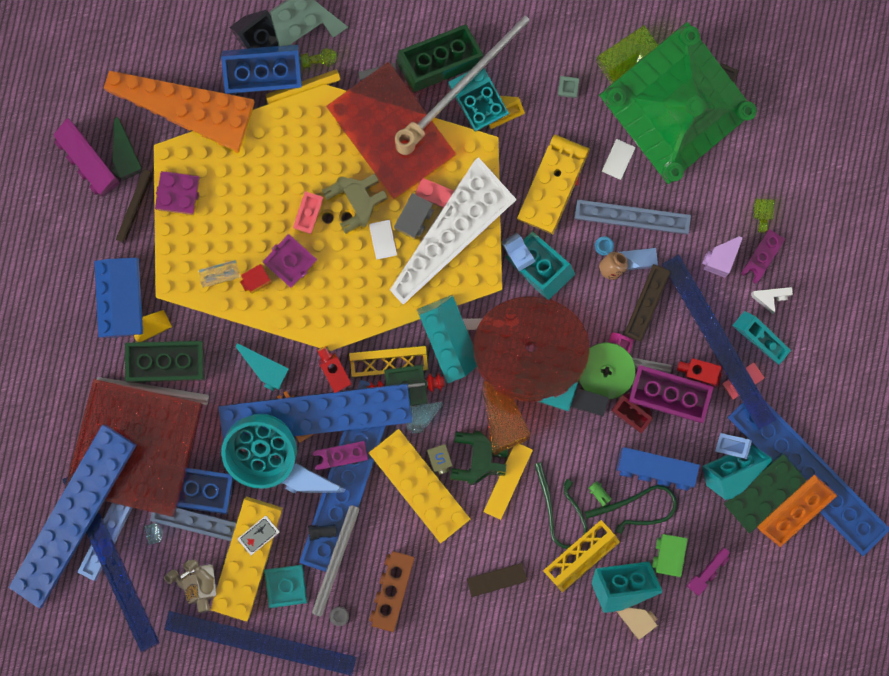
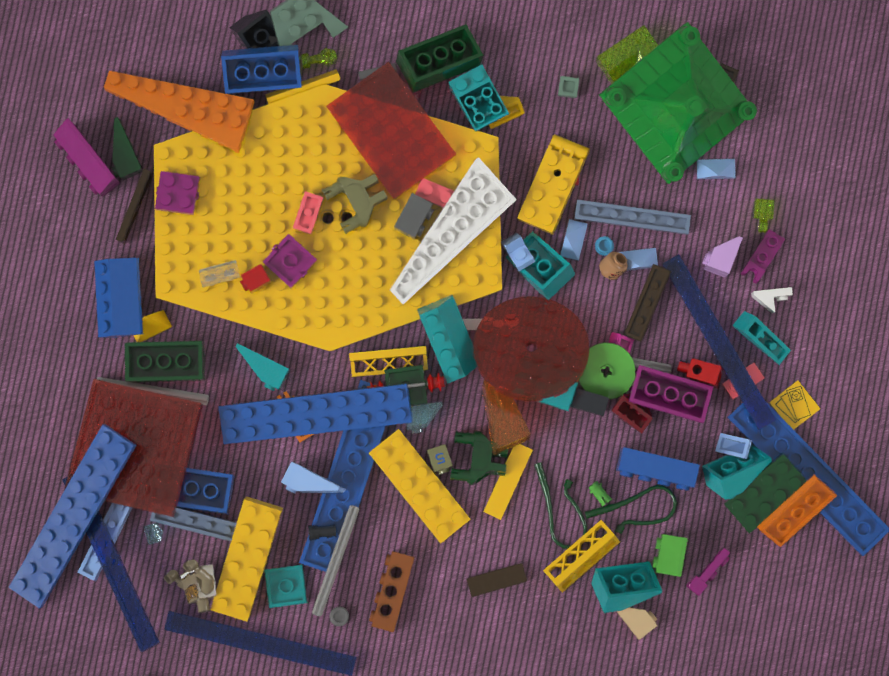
teal wheel [221,414,297,489] -> none
sticker [238,516,279,555] -> none
magenta plate [312,441,368,471] -> none
red torso [317,346,351,393] -> none
white sticker [369,220,397,260] -> none
flat silver piece [395,16,530,155] -> none
white sticker [602,139,636,180] -> none
none -> light blue slope [561,219,588,261]
none -> light blue slope [697,159,735,179]
none -> yellow sticker [769,381,820,430]

